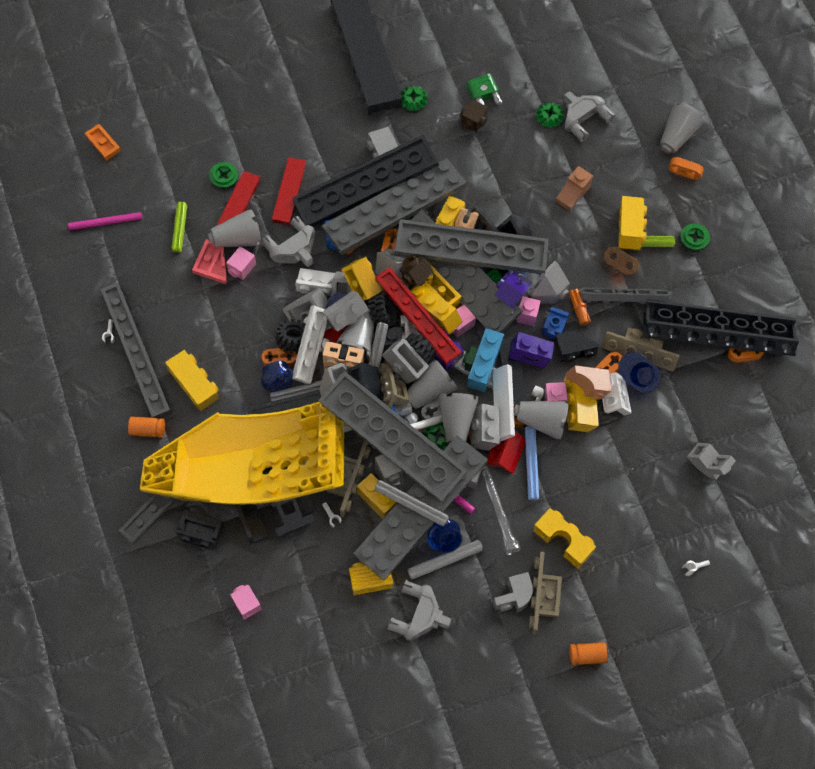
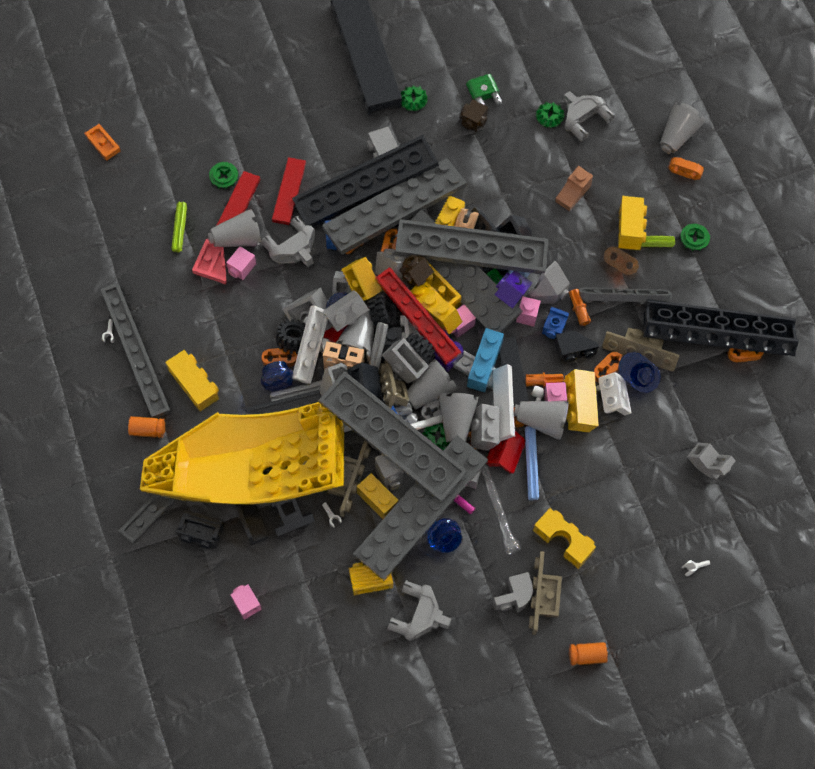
dark pink bar [68,212,143,230] -> none
white bracket [295,268,335,297] -> none
light grey axle [375,480,448,526] -> none
light grey axle [408,540,483,580] -> none
dark green plate [463,346,479,372] -> none
dark purple brick [508,332,554,369] -> none
nougat arch [566,365,611,400] -> none
none -> orange axle [525,372,564,387]

